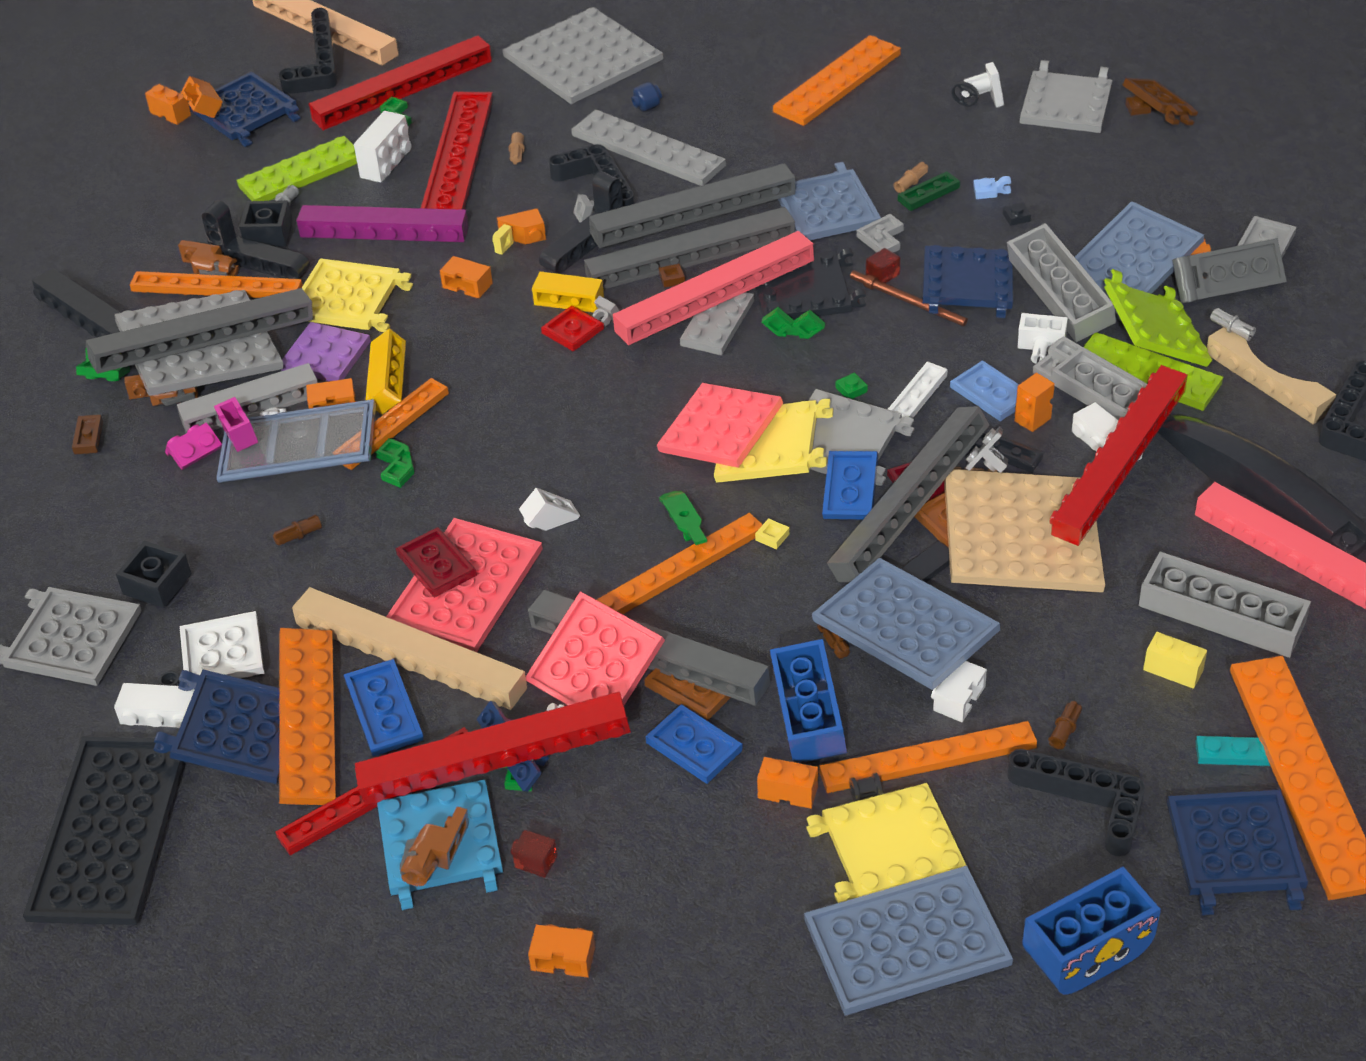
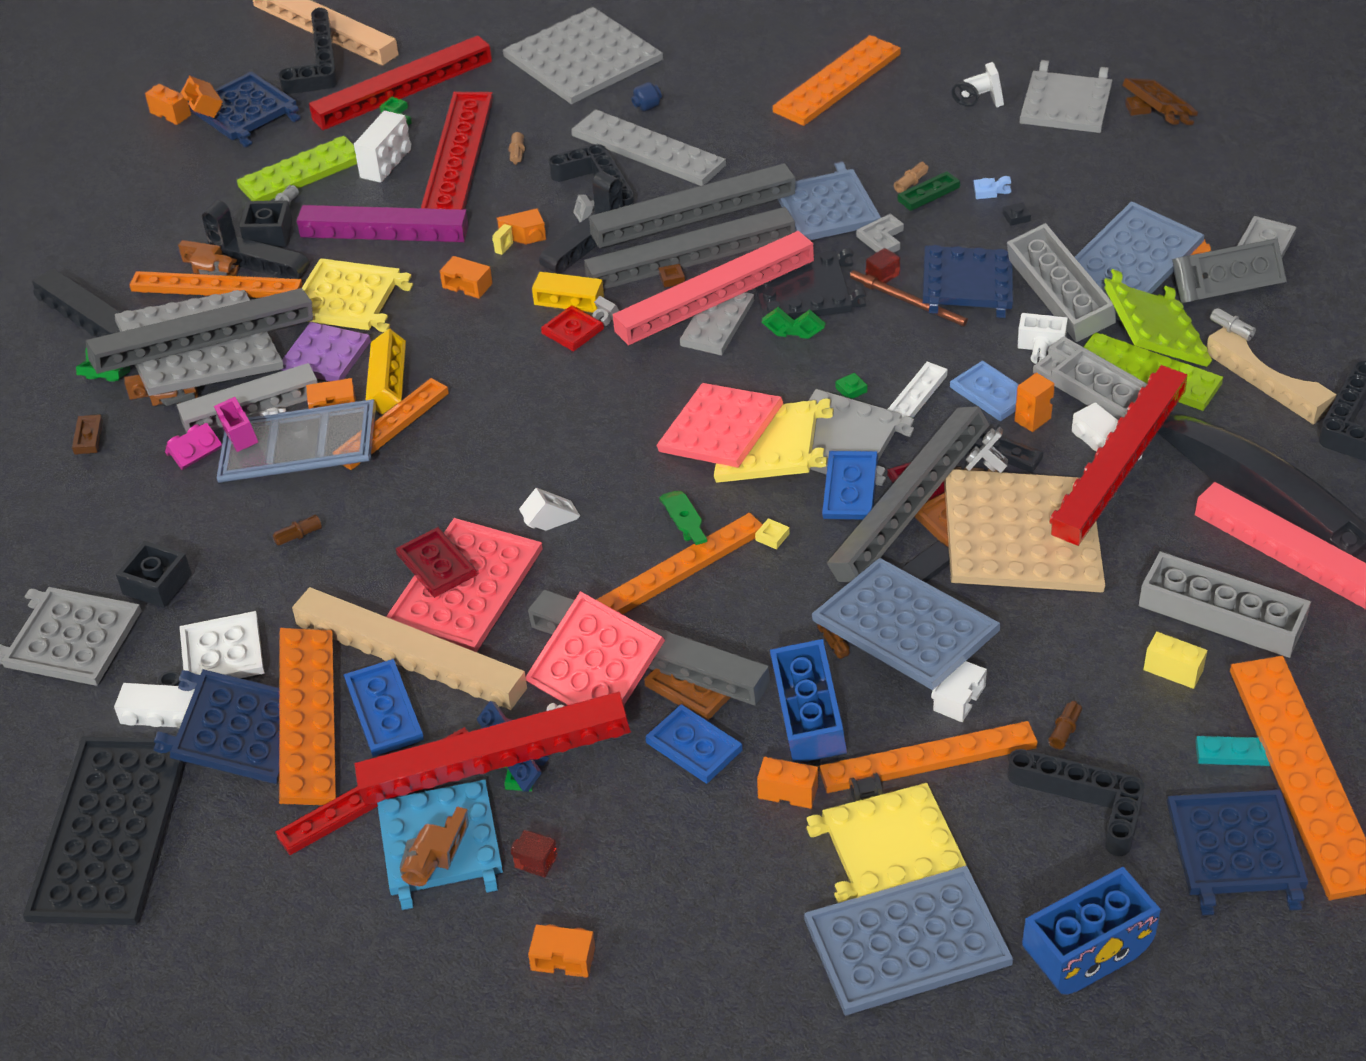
green tile [375,438,414,488] -> none

